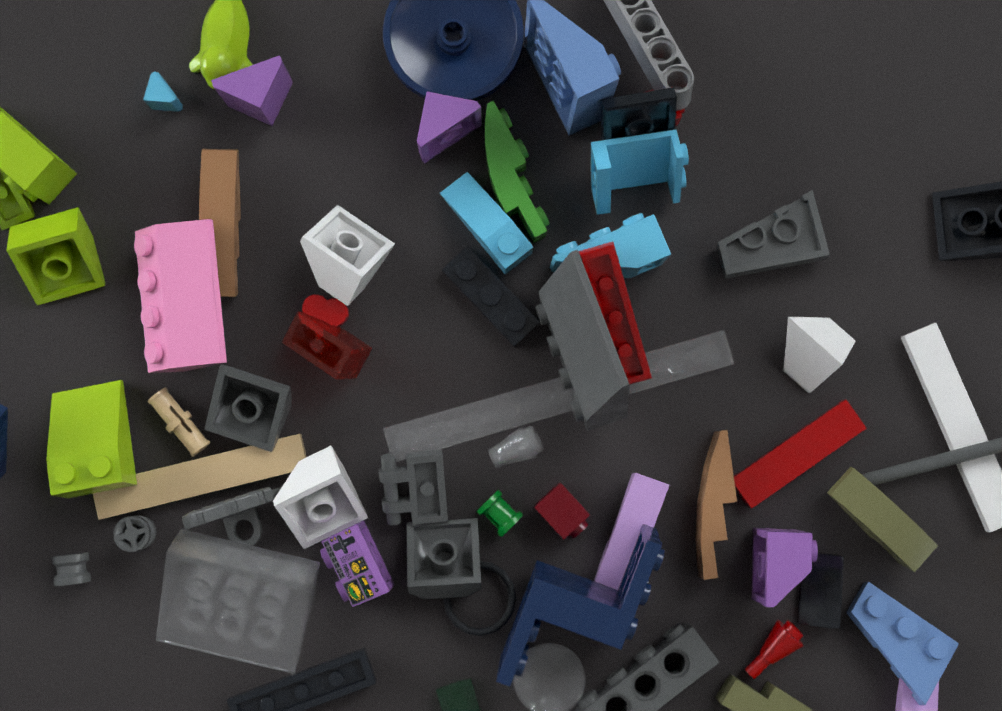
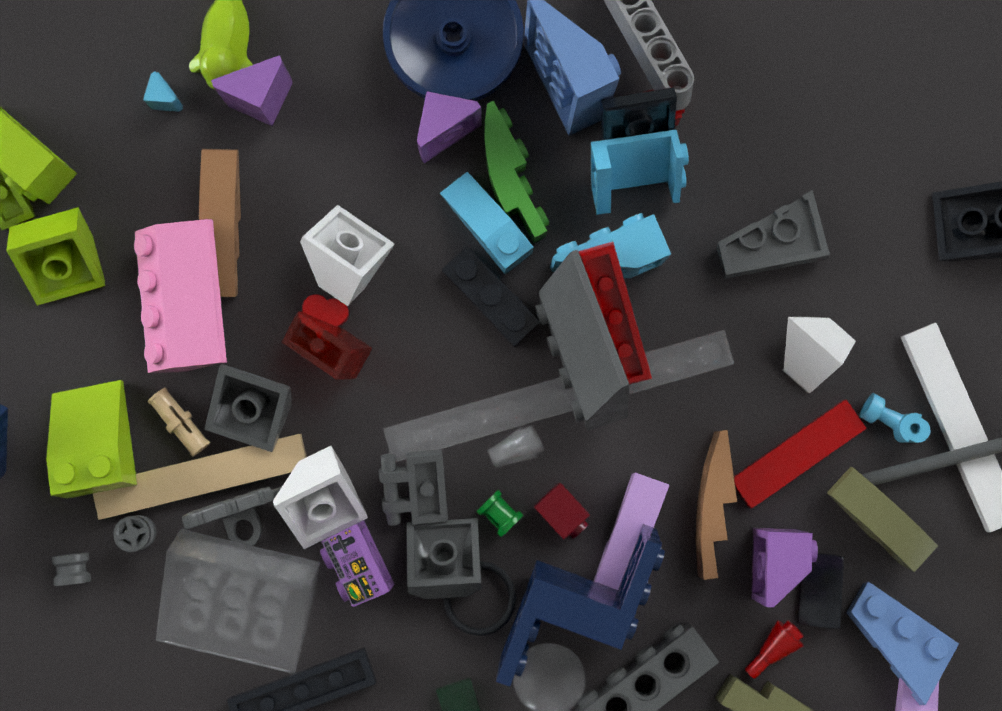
none -> medium azure leg [859,393,931,443]

